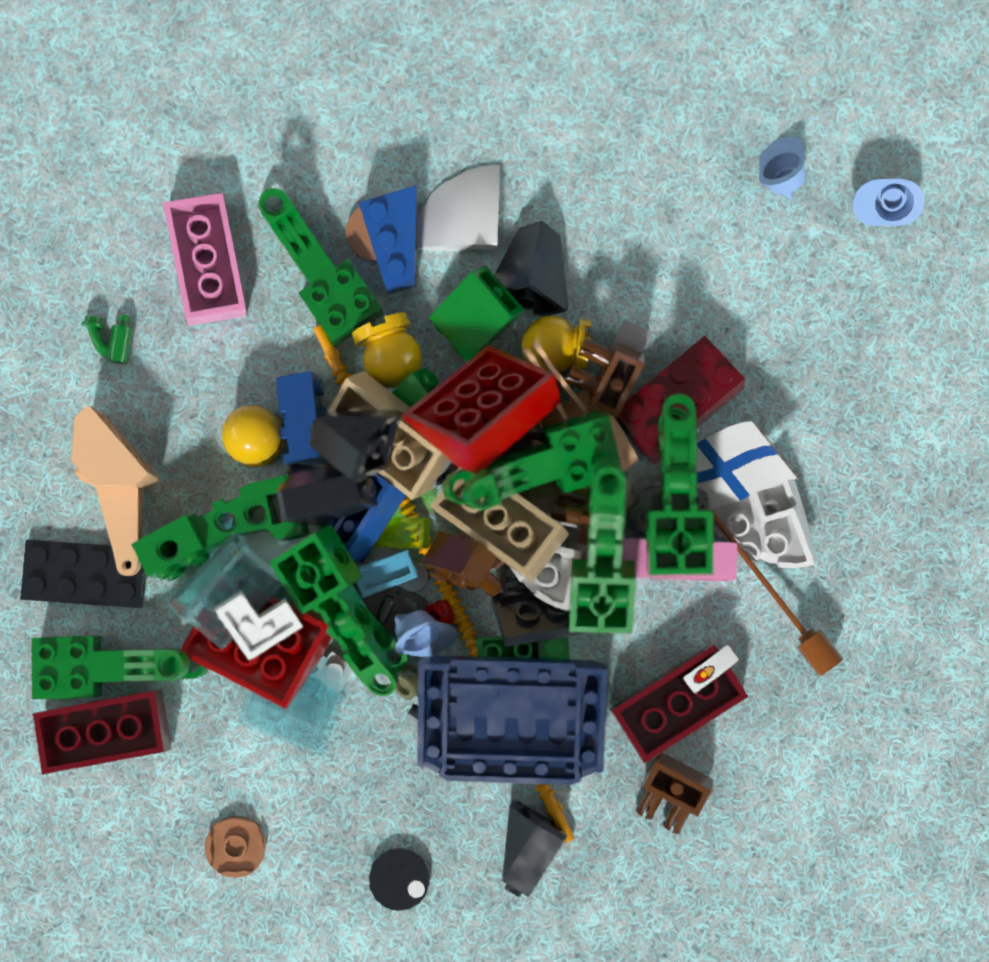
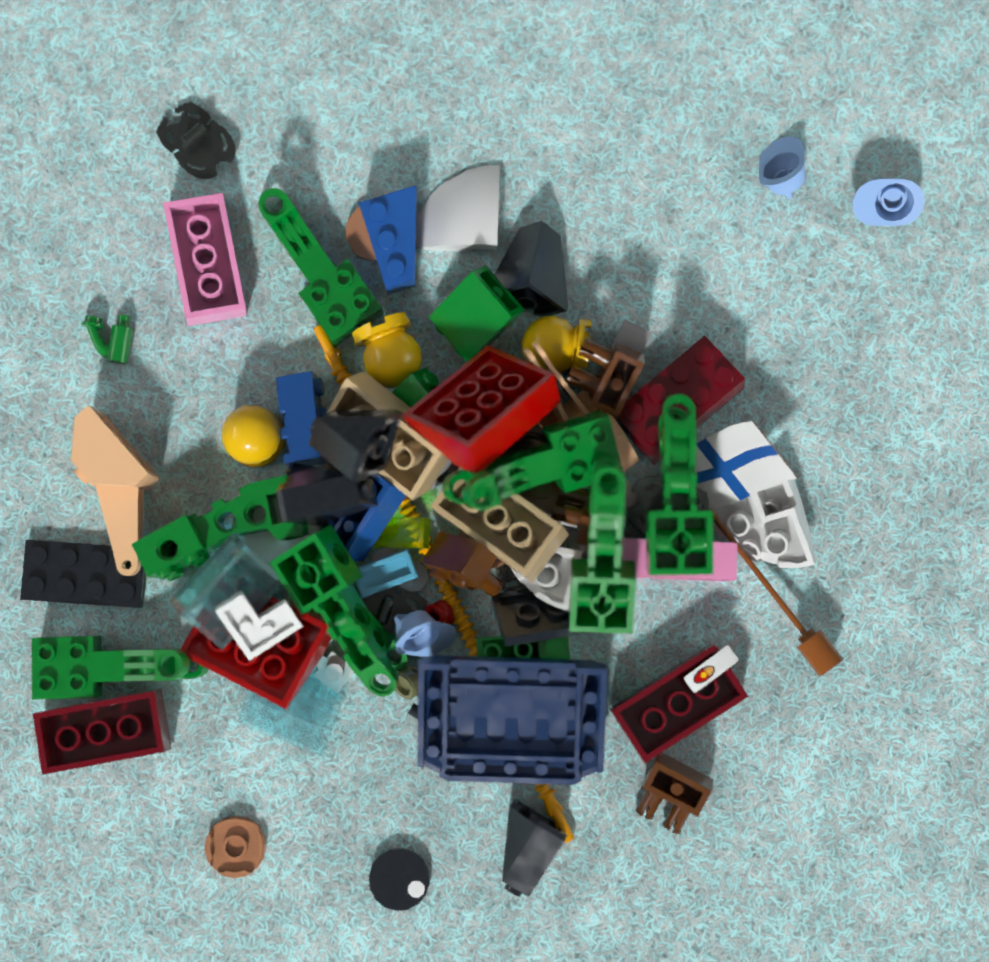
none -> pearl dark grey shield [156,101,236,180]

